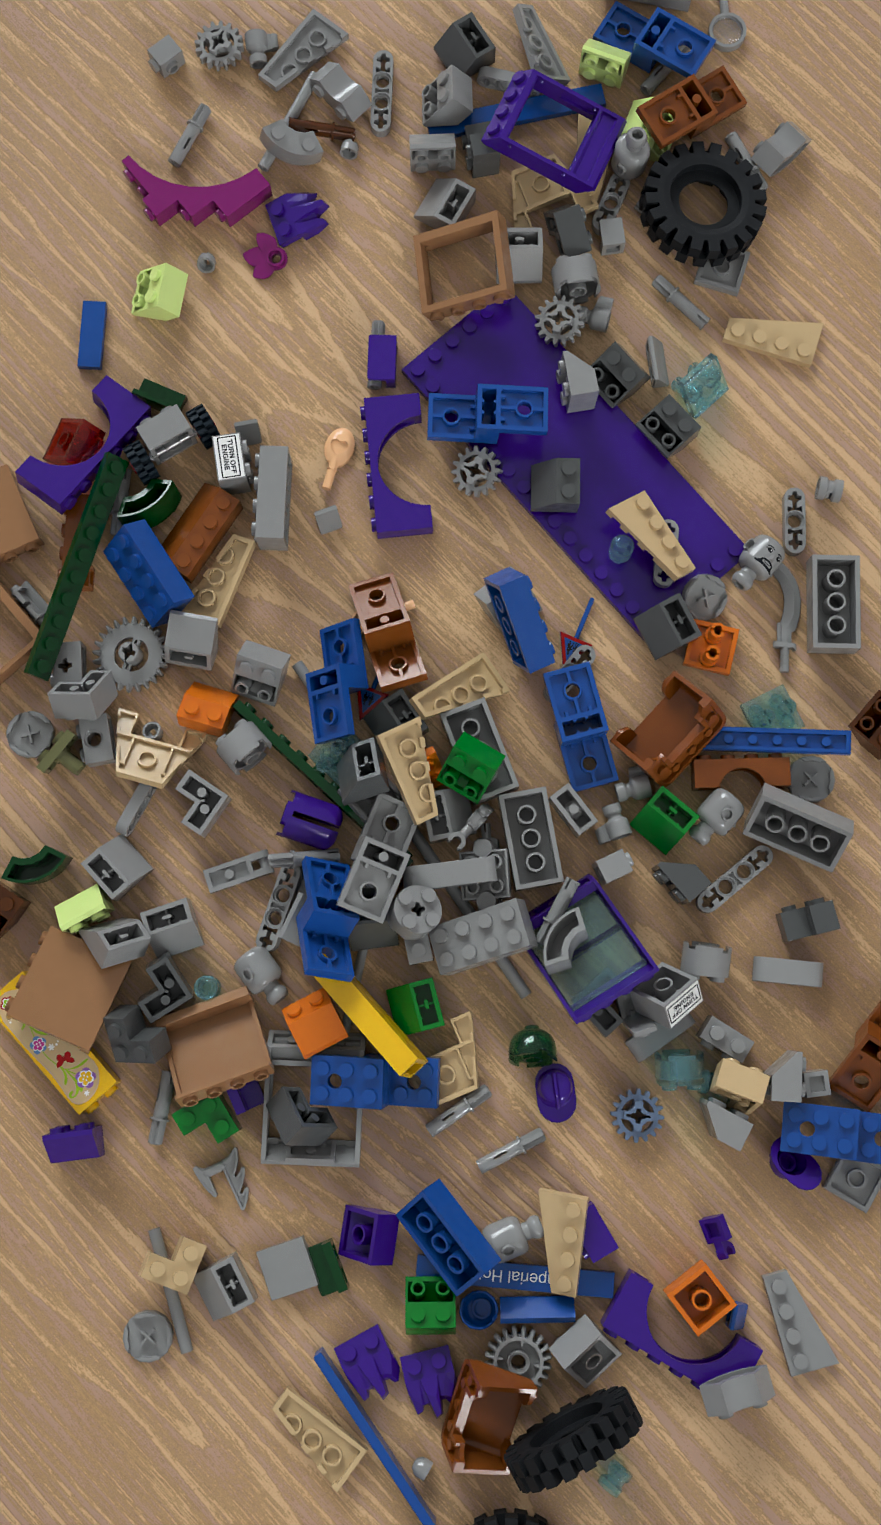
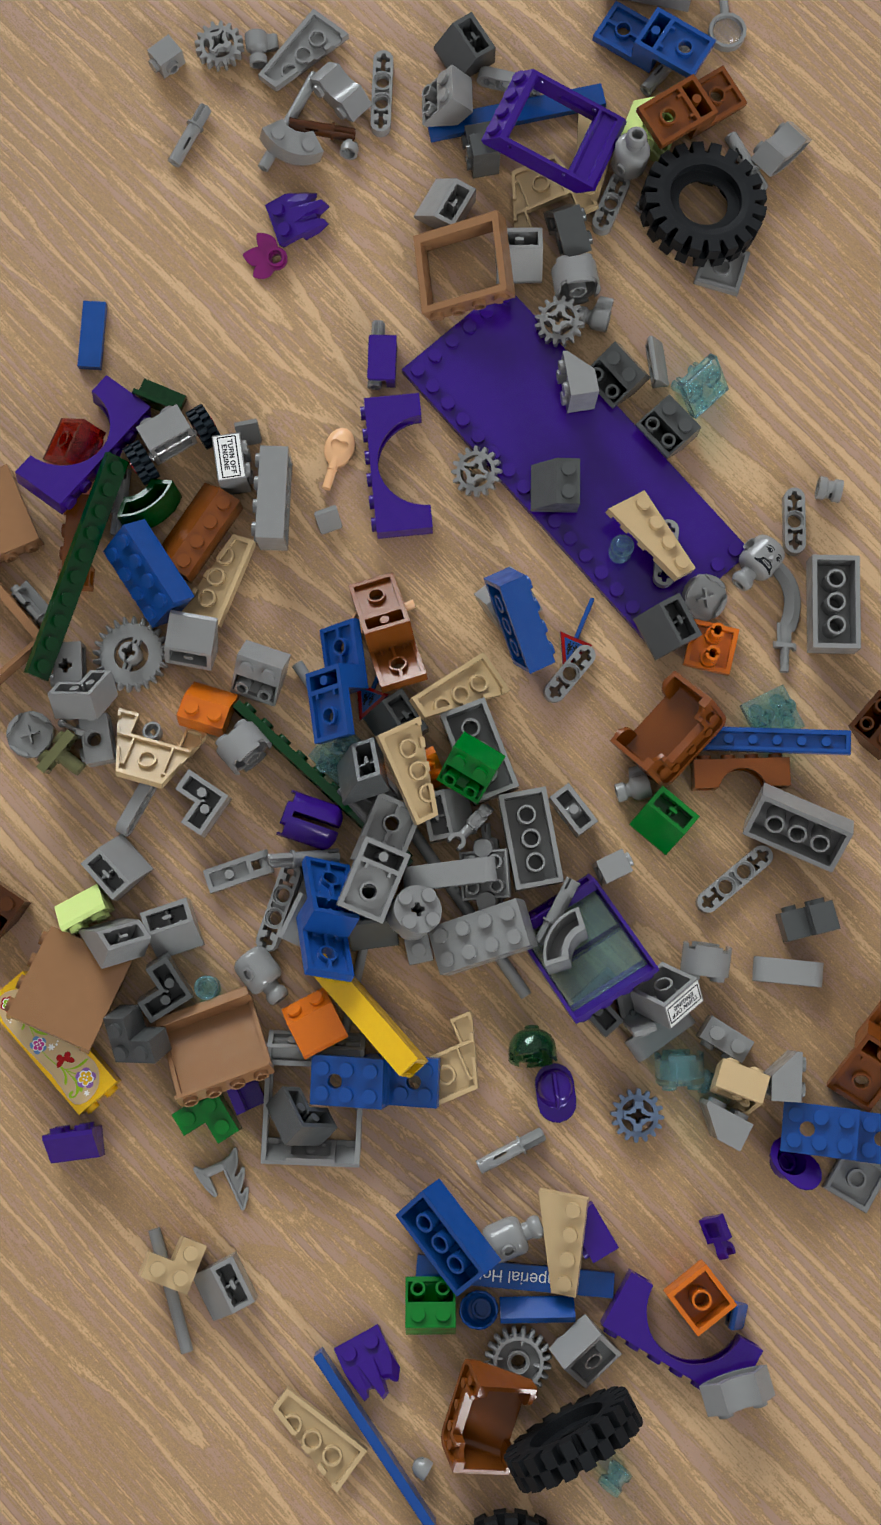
dark green brick [1,845,73,885] -> none
magenta arch [122,155,273,227] -> none
light grey tile [123,1310,174,1363] -> none
yellowish green slope [131,263,188,321] -> none
light grey axle [148,1070,174,1145] -> none
light grey hinge [197,252,216,273] -> none
light grey tile [256,1235,319,1301] -> none
dark green panel [308,1238,349,1296] -> none
dark purple slope [338,1204,399,1266] -> none
green slope [386,977,445,1035] -> none
dark purple plate [400,1345,457,1419] -> none
light grey slope [409,133,456,173] -> none
light grey axle [425,1084,492,1137] -> none
blue bracket [427,384,548,444] -> none
light grey wing [512,4,571,86] -> none
blue bracket [543,661,619,792] -> none
yellowish green slope [578,38,632,89] -> none
light grey piece [595,802,632,845] -> none
light grey panel [599,217,626,256] -> none
dark grey slope [651,862,712,905] -> none
light grey axle [652,275,710,330] -> none
light grey piece [689,788,744,846] -> none
tan wing [722,318,824,368] -> none
light grey wing [761,1269,839,1377] -> none
light grey tile [788,756,835,803] -> none
light grey panel [802,1069,831,1098] -> none
none -> light grey hinge [58,719,85,735]

